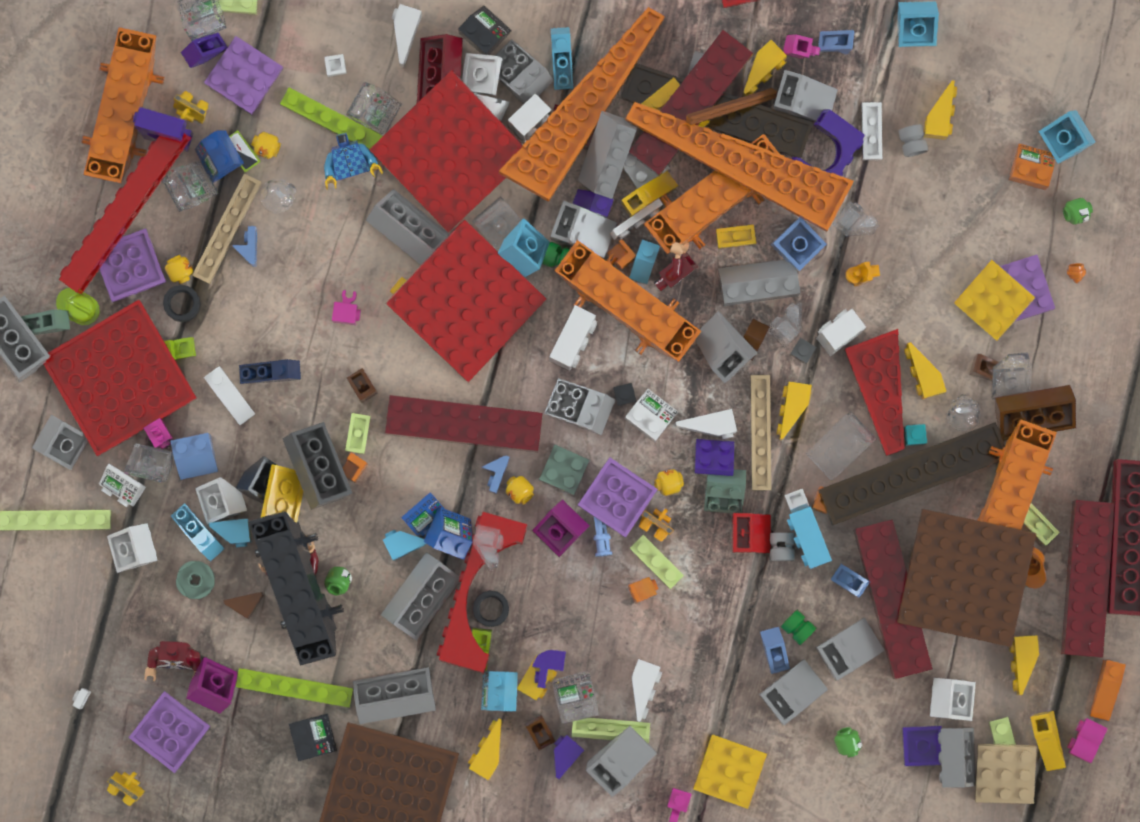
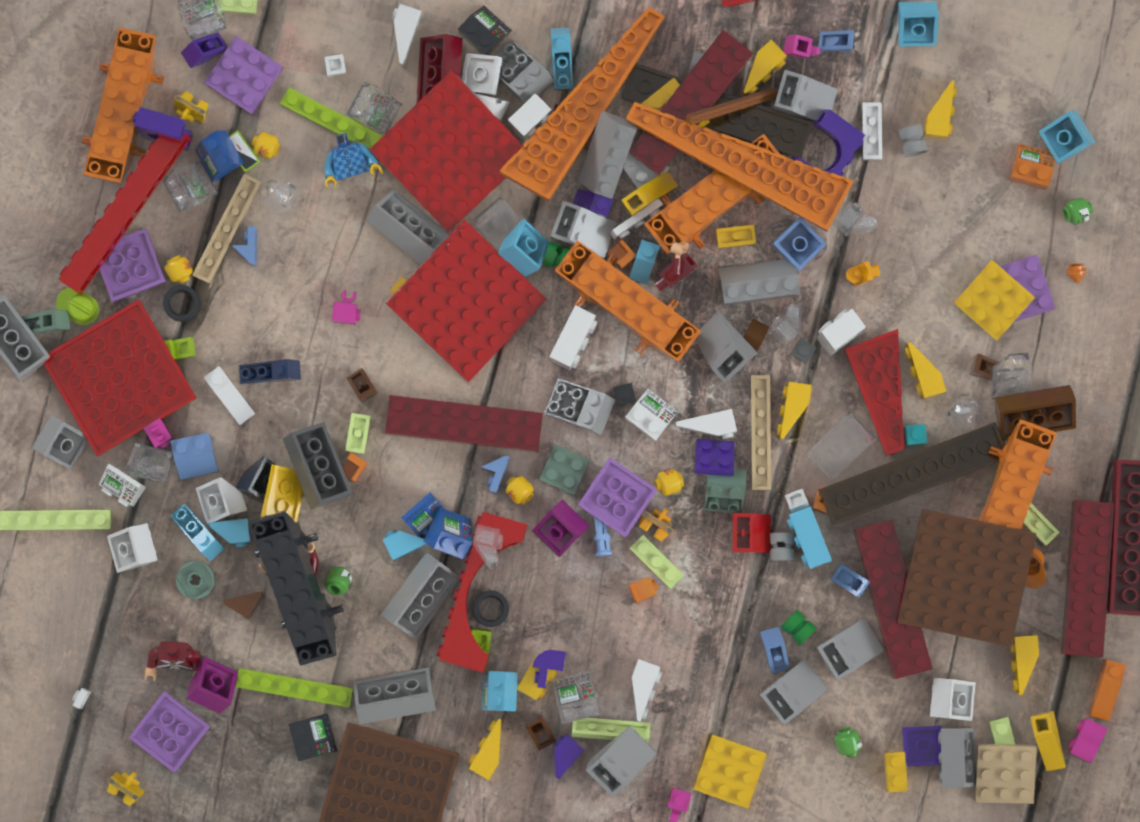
none -> yellow brick [883,751,908,792]

